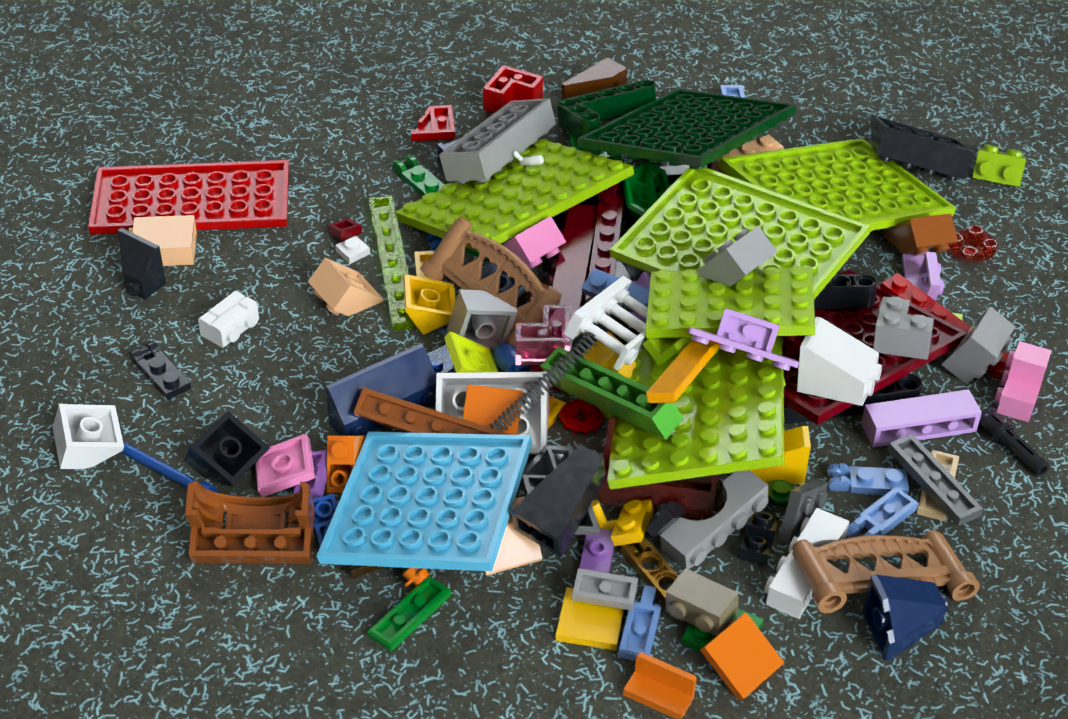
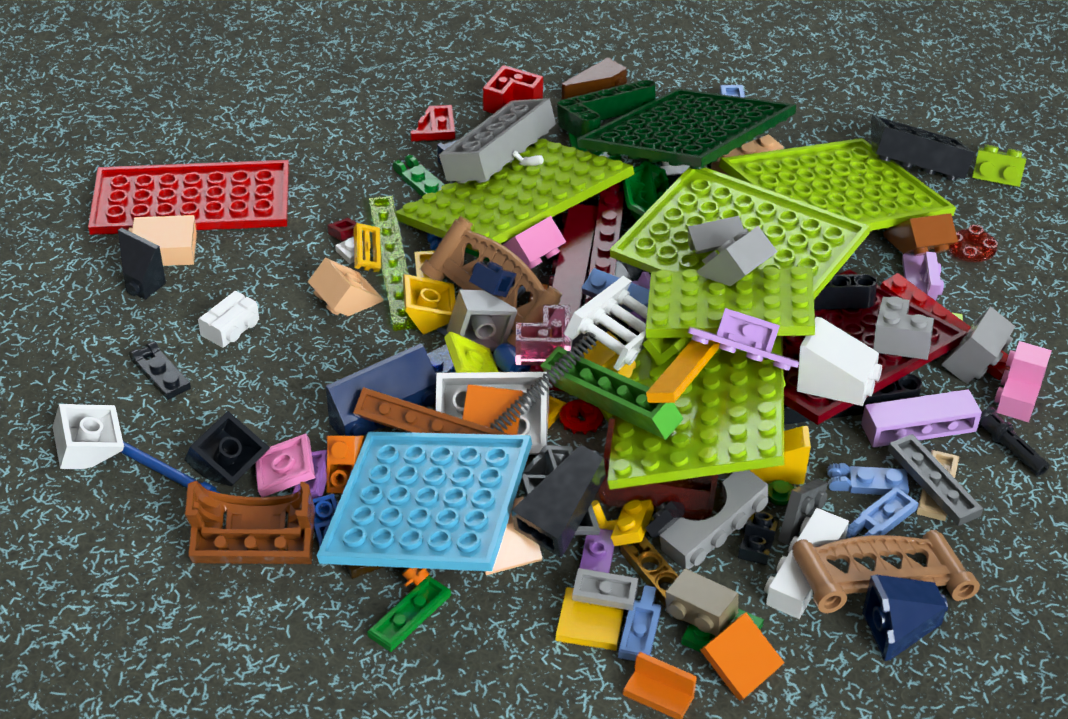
none -> yellow tile [354,223,381,272]
none -> dark blue brick [469,261,517,297]
none -> light grey panel [688,216,744,254]

